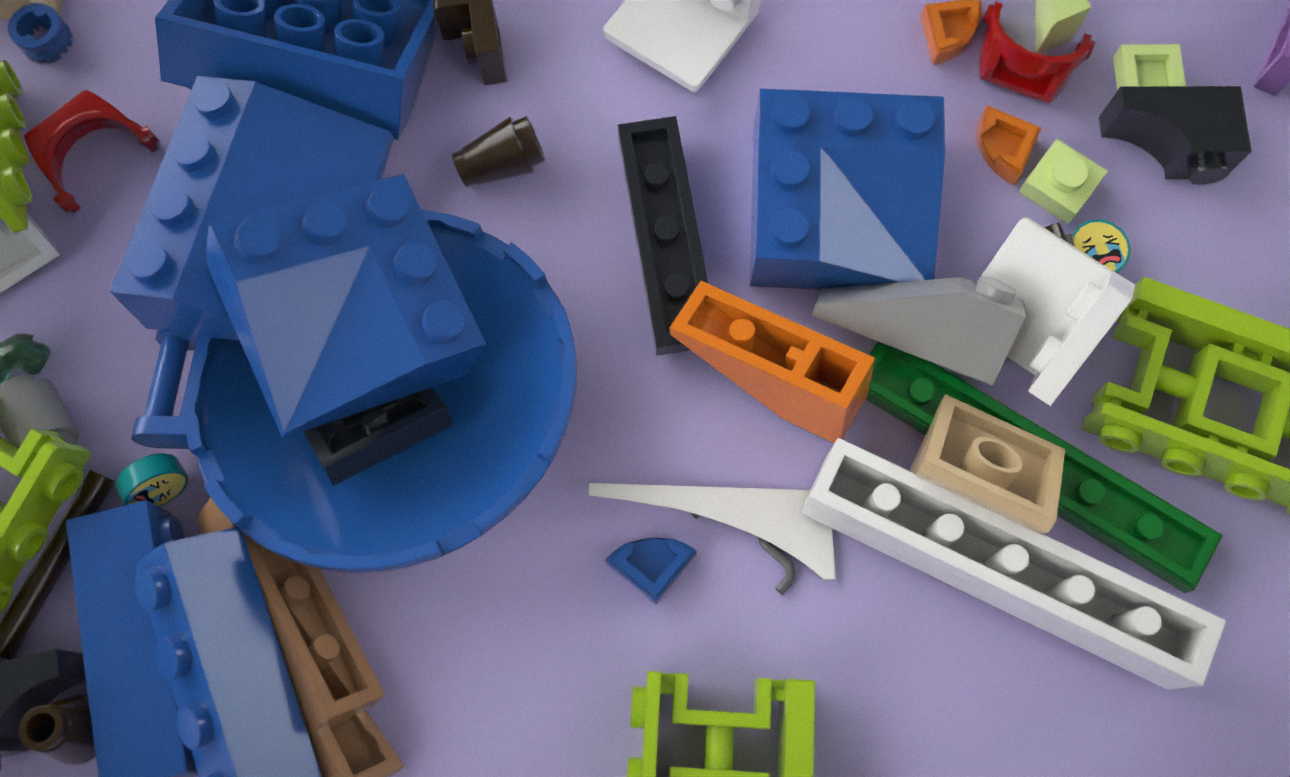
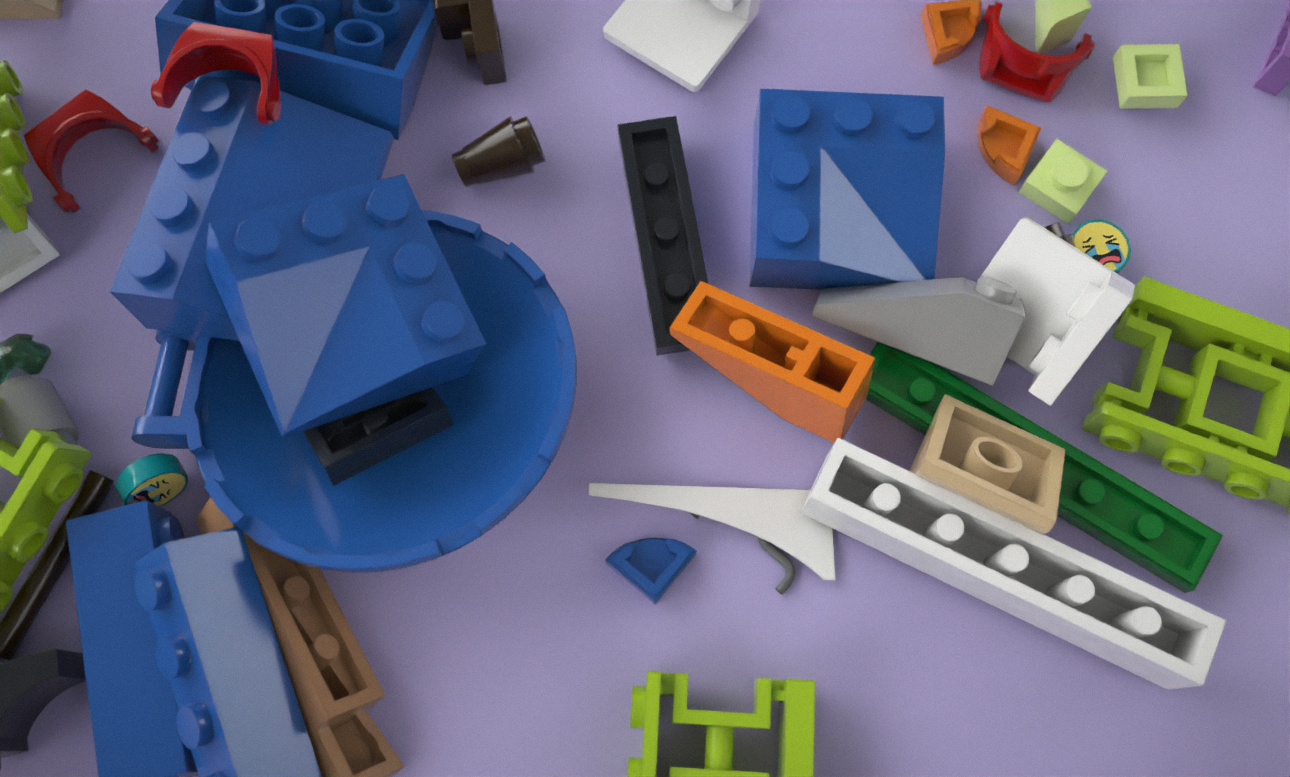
blue bush [7,3,73,64] -> none
dark brown cone [19,694,96,765] -> none
black arch [1099,86,1252,185] -> none
none -> red helmet [151,22,282,125]

